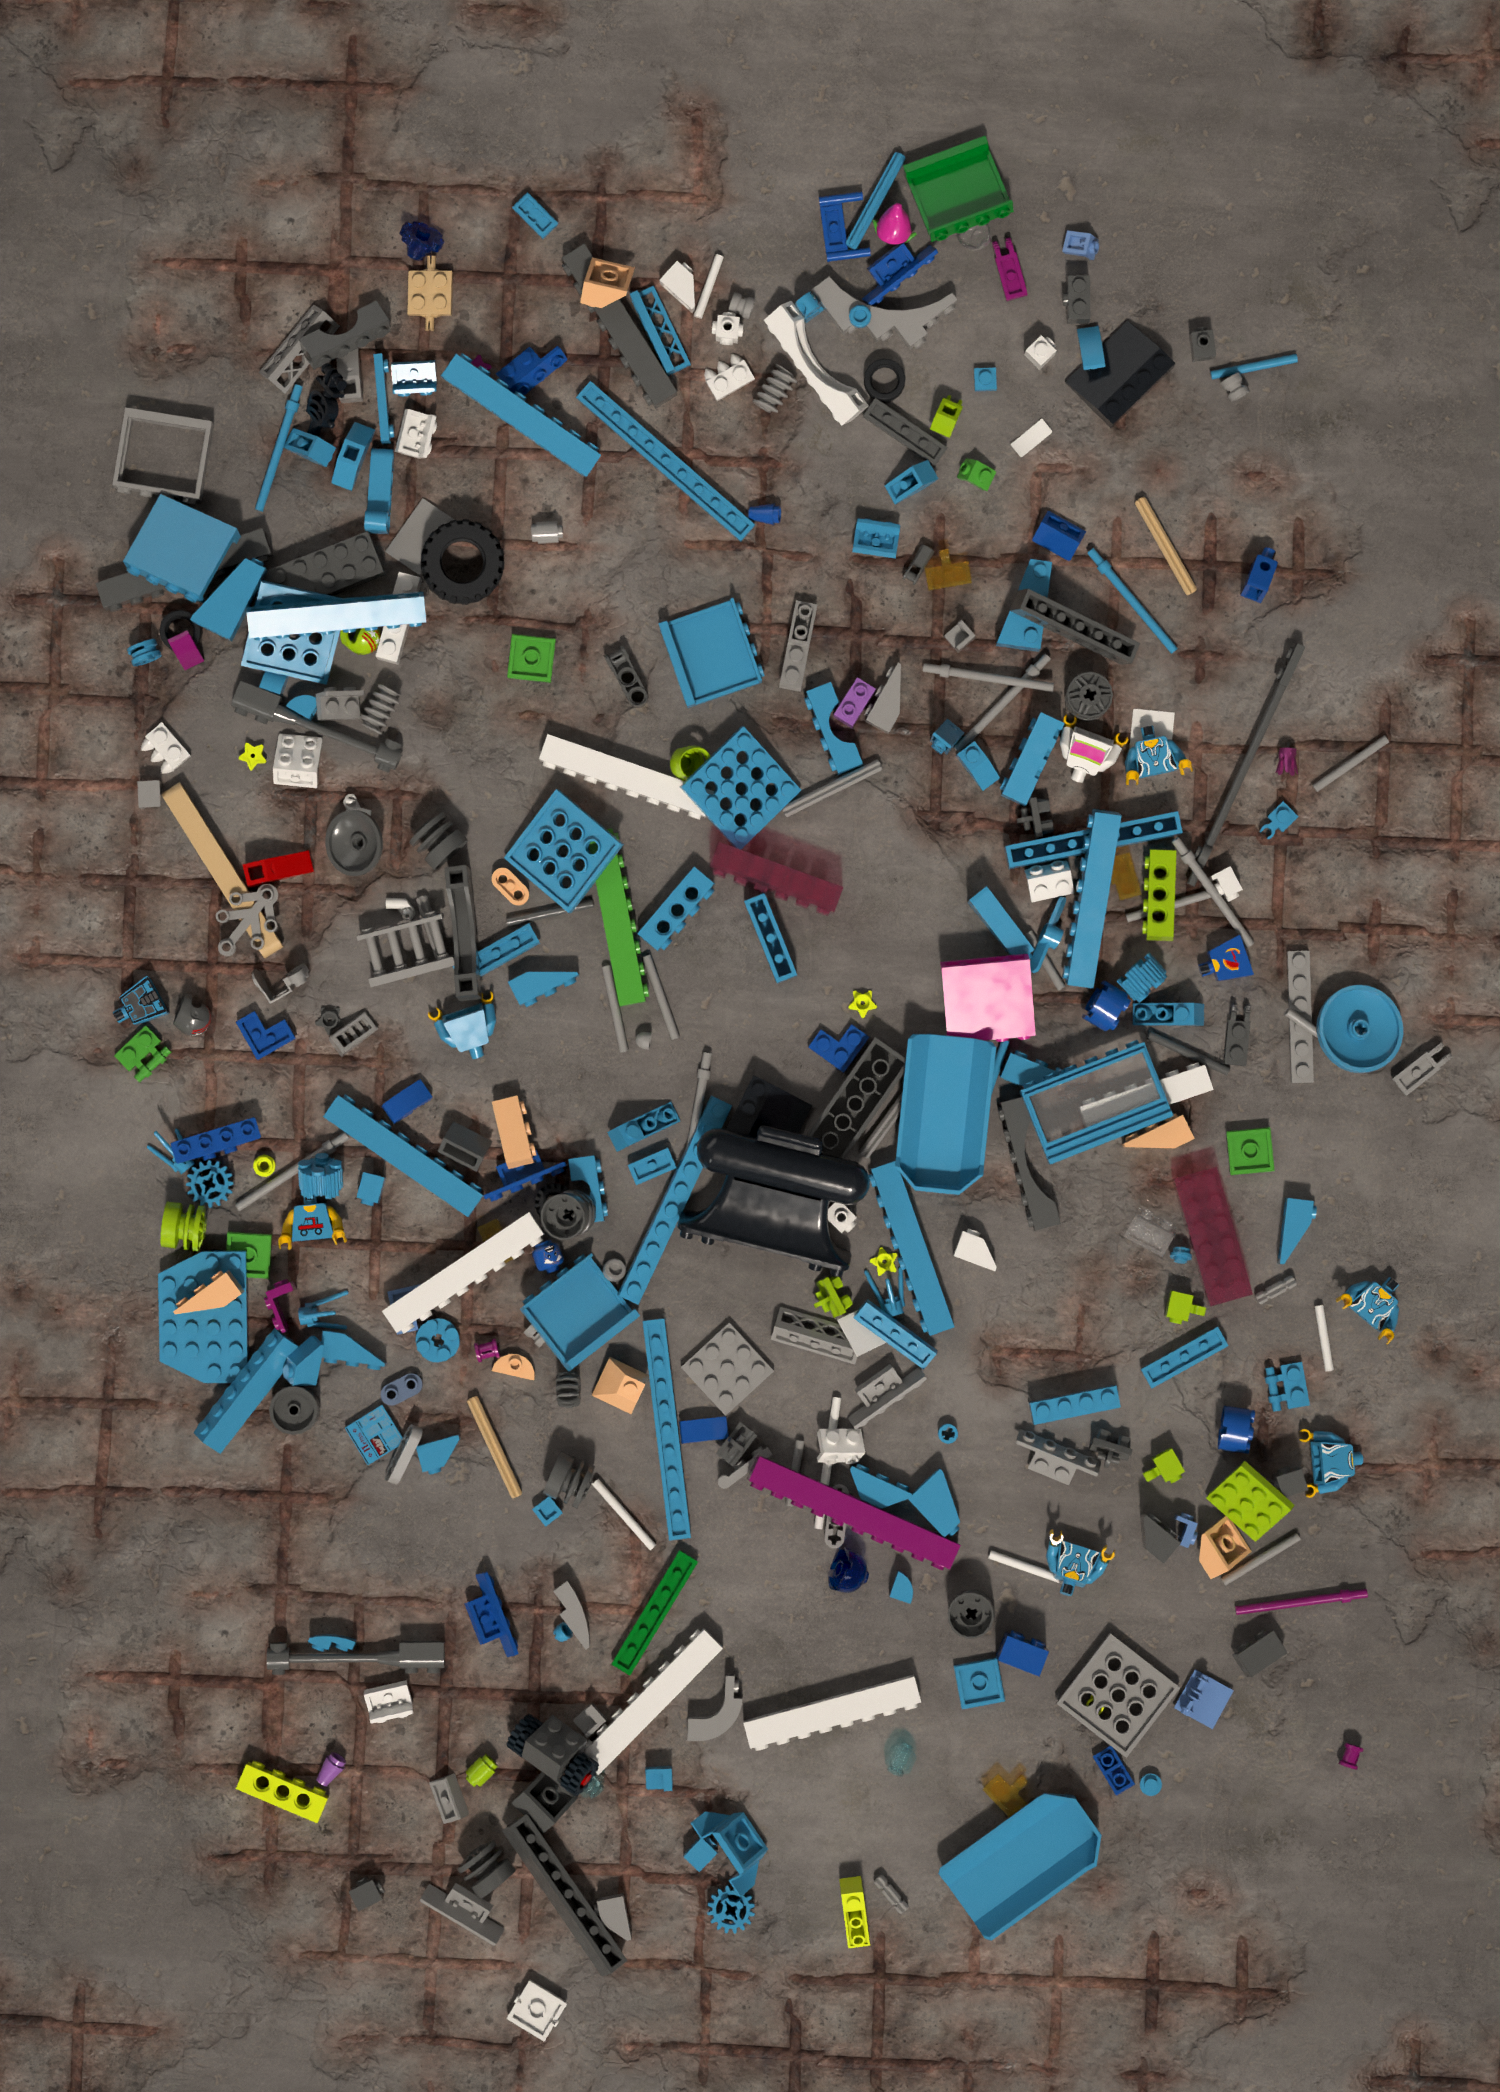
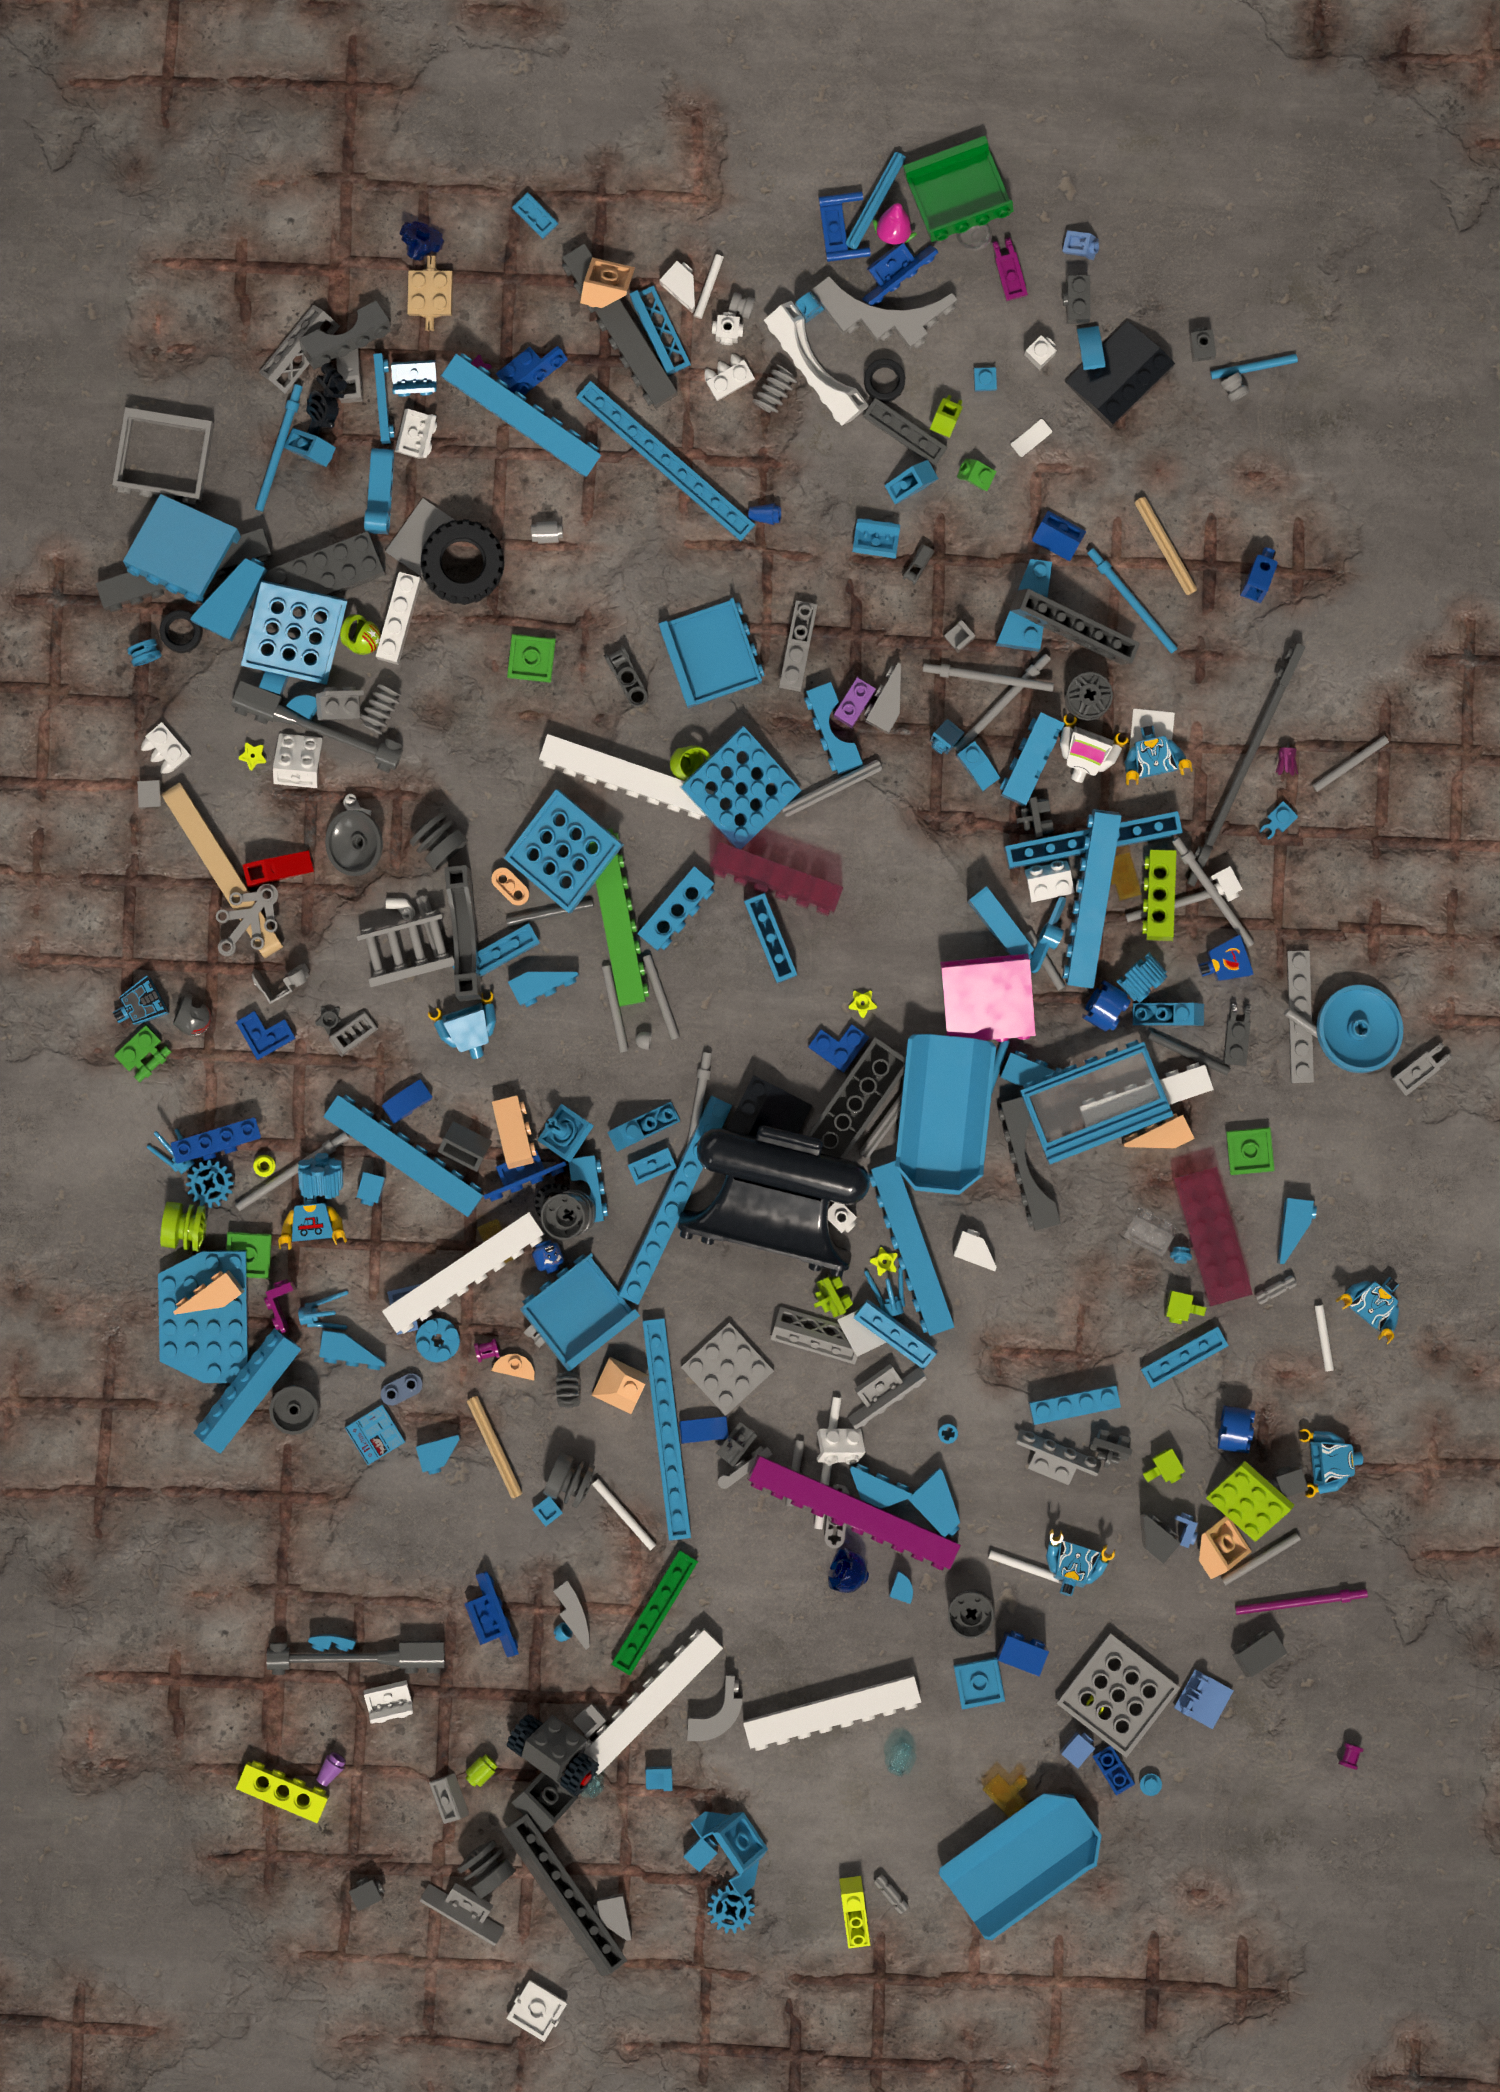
magenta slope [168,630,204,670] -> none
brick [247,592,426,641] -> none
dark azure slope [283,1336,324,1386] -> none
dark azure slope [331,422,376,491] -> none
light grey beam [385,1424,423,1485] -> none
light grey tile [603,1258,626,1282] -> none
dark azure tile [849,305,871,328] -> none
clear yellow plate [925,549,972,591] -> none
dark azure plate [1265,1362,1310,1412] -> none
none -> dark azure plate [537,1104,594,1162]
none -> medium blue brick [1060,1732,1095,1768]

